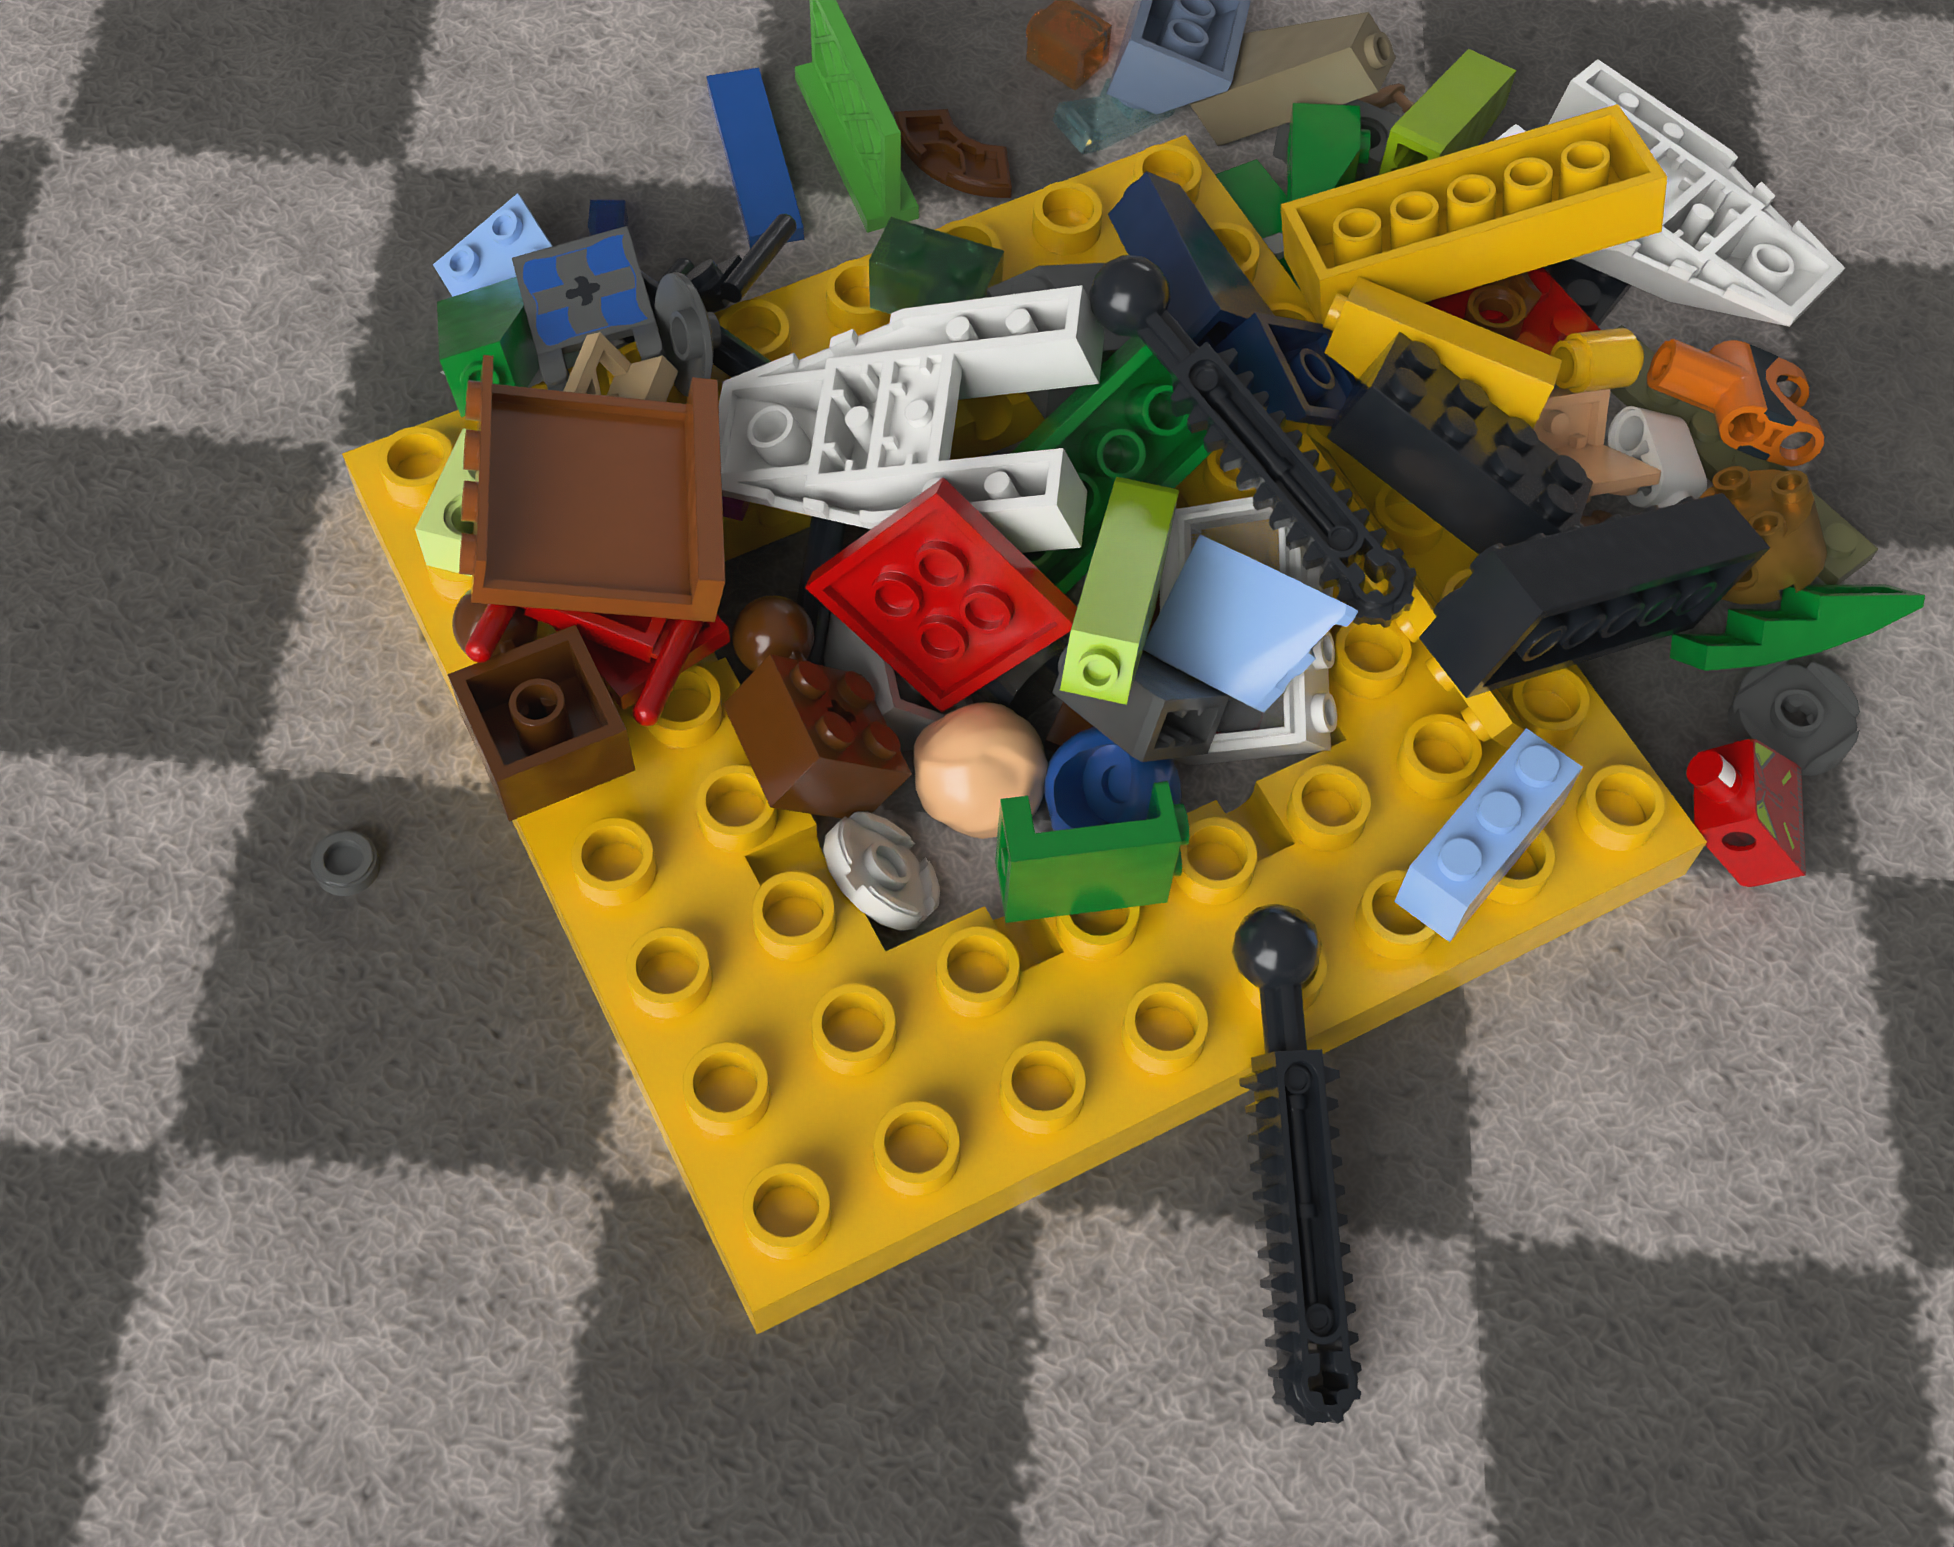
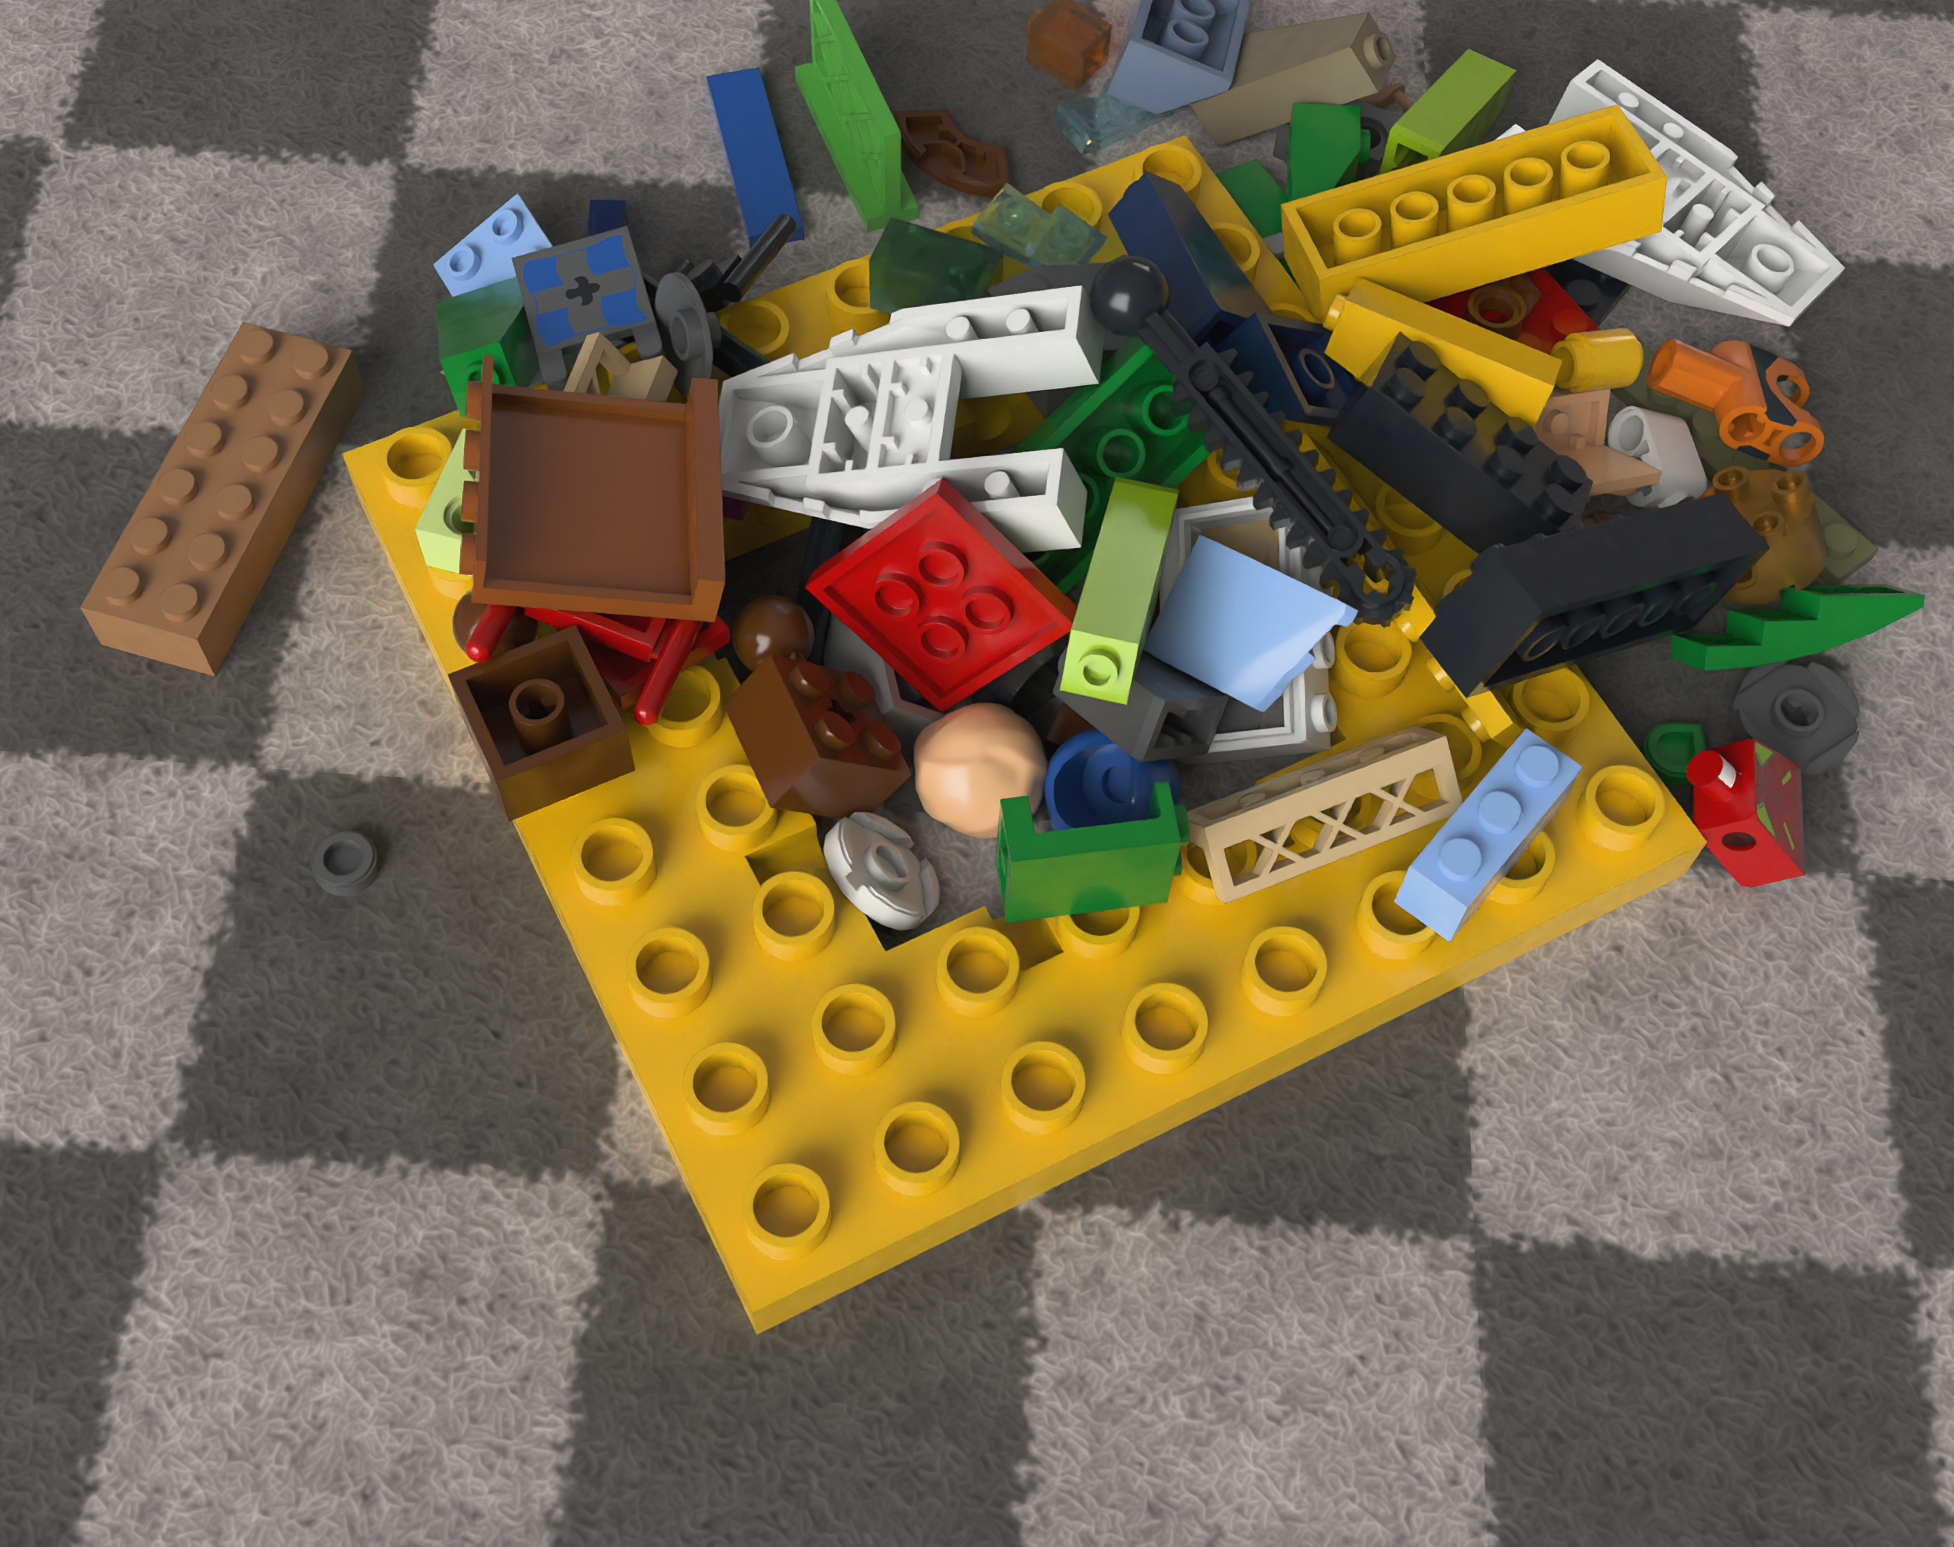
black gear [1232,904,1362,1426] -> none
none -> medium nougat brick [80,322,366,676]
none -> clear light blue slope [970,183,1108,268]
none -> tan fence [1187,725,1463,904]
none -> green tile [1640,722,1706,786]

